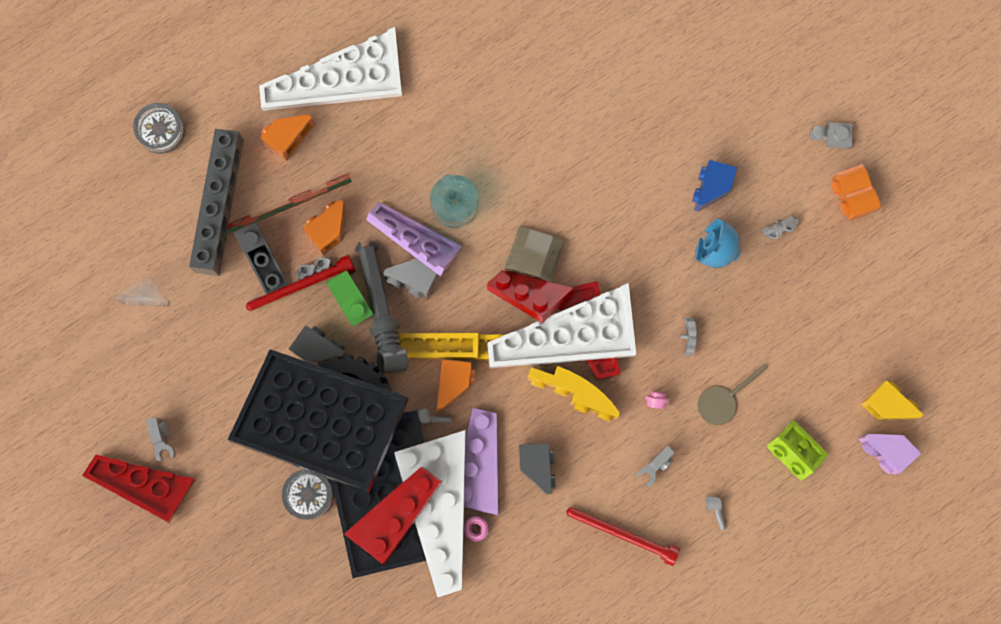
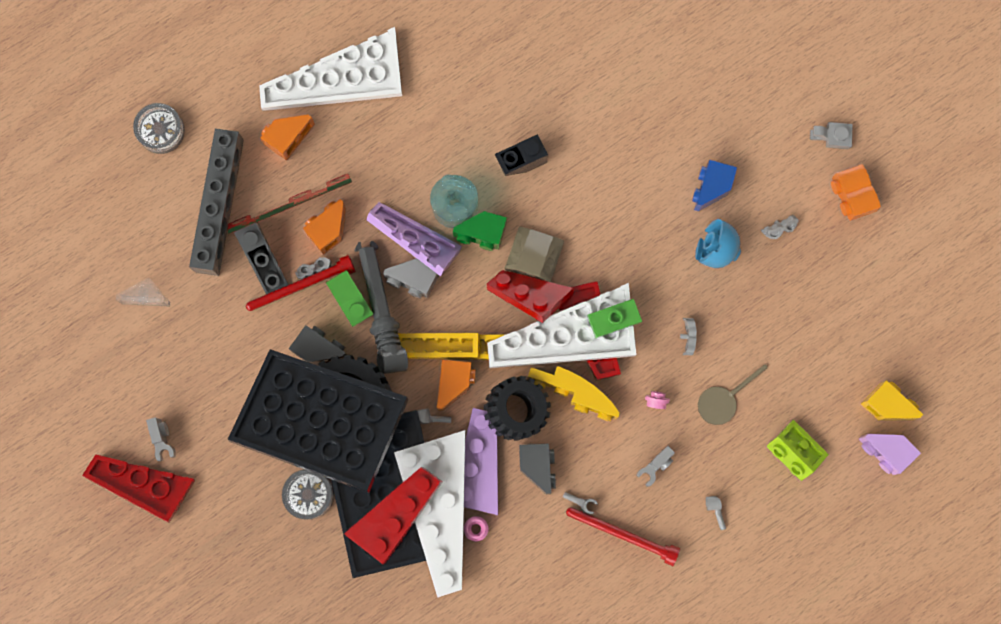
none -> green slope [453,211,507,251]
none -> black tyre [484,376,551,441]
none -> black slope [495,134,548,176]
none -> light grey hand [563,492,598,514]
none -> bright green plate [587,299,642,339]

